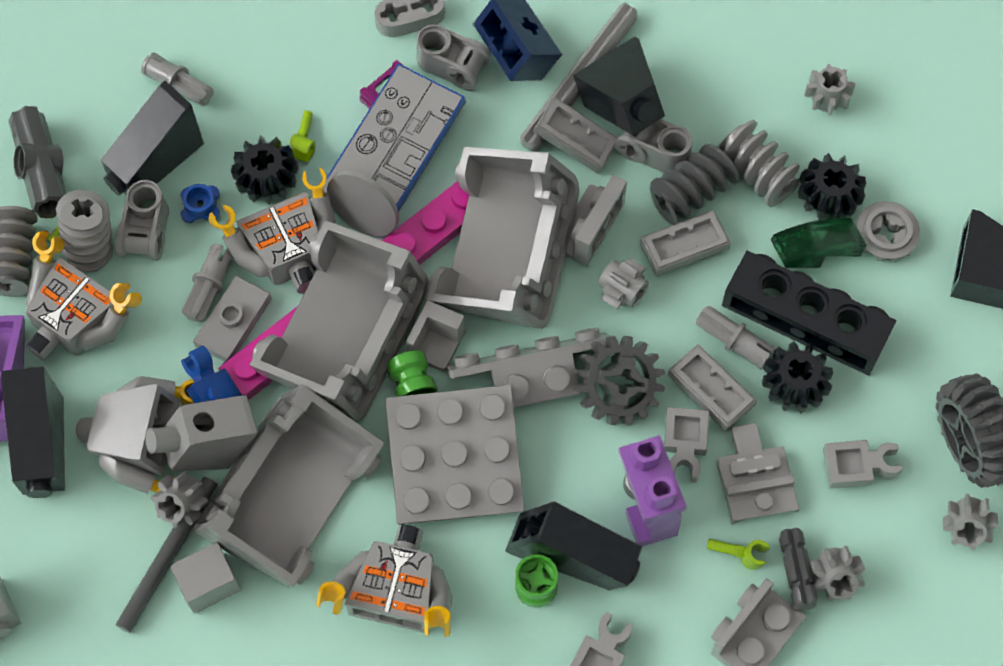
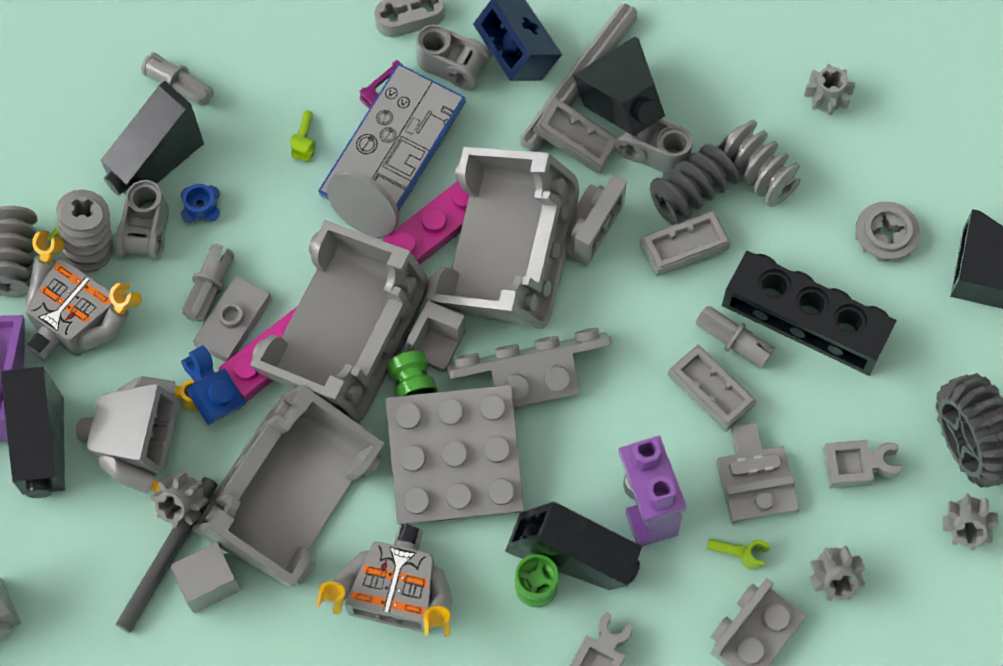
dark grey piece [9,106,66,219] -> none
light grey torso [146,395,258,471] -> none
light grey torso [209,167,336,294] -> none
black gear [231,135,299,205] -> none
dark grey gear [574,336,665,426] -> none
light grey gear [598,258,649,310] -> none
light grey plate [664,407,709,483] -> none
black gear [762,341,833,414] -> none
clear green slope [771,218,867,268] -> none
dark grey axle [779,528,818,611] -> none
black gear [798,153,866,223] -> none

